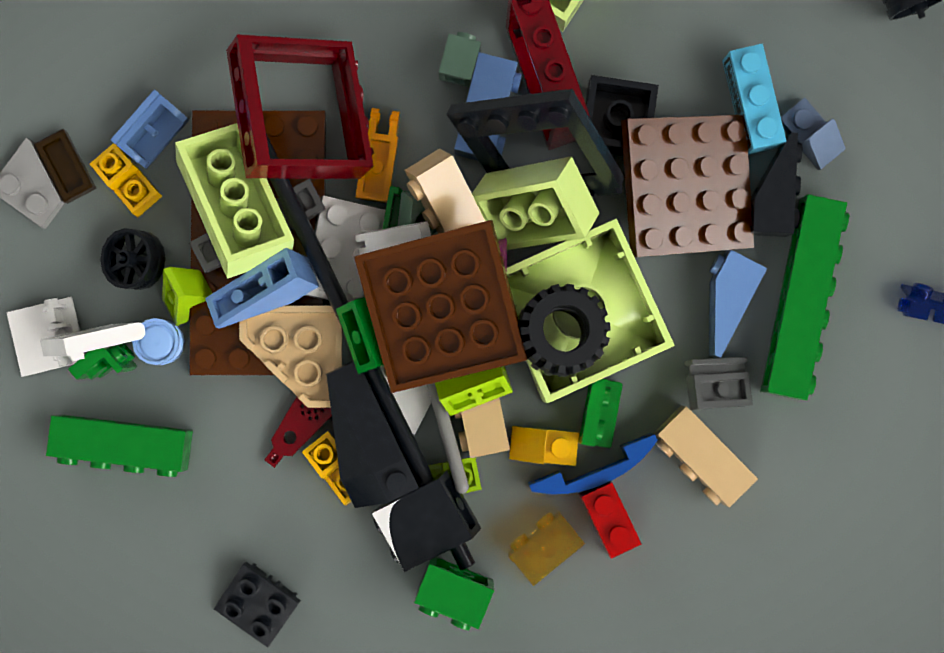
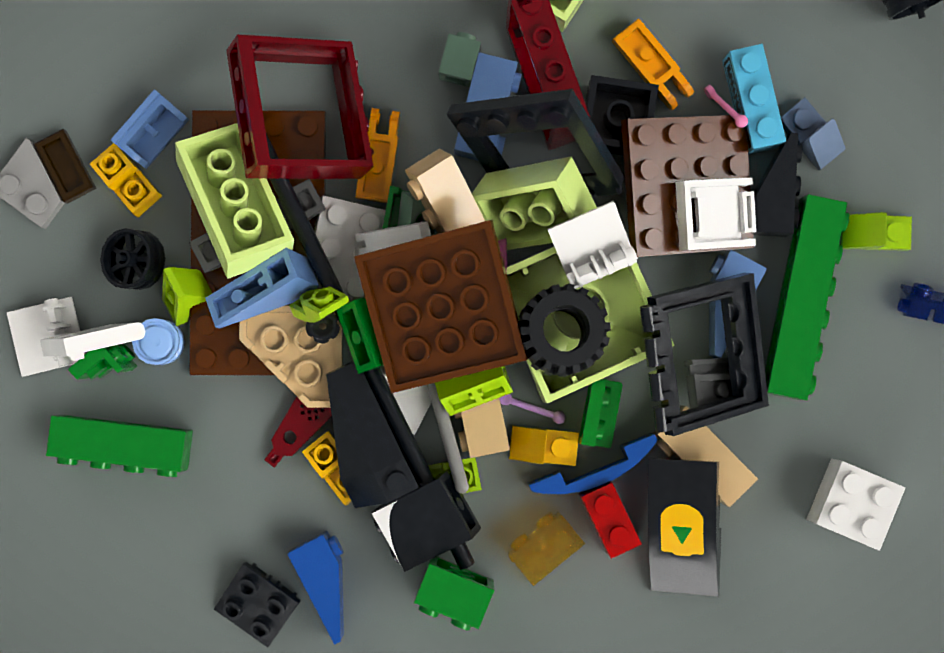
none -> blue slope [287,531,344,645]
none -> lime slope [289,286,349,323]
none -> black plate [306,312,340,344]
none -> lavender hinge [499,394,566,424]
none -> white hinge [547,201,638,289]
none -> light orange hinge [612,18,694,111]
none -> black hinge [640,273,769,436]
none -> black slope [648,458,721,597]
none -> white container [675,178,756,251]
none -> bright pink hinge [704,85,748,128]
none -> white brick [806,458,905,551]
none -> lime slope [841,212,912,251]

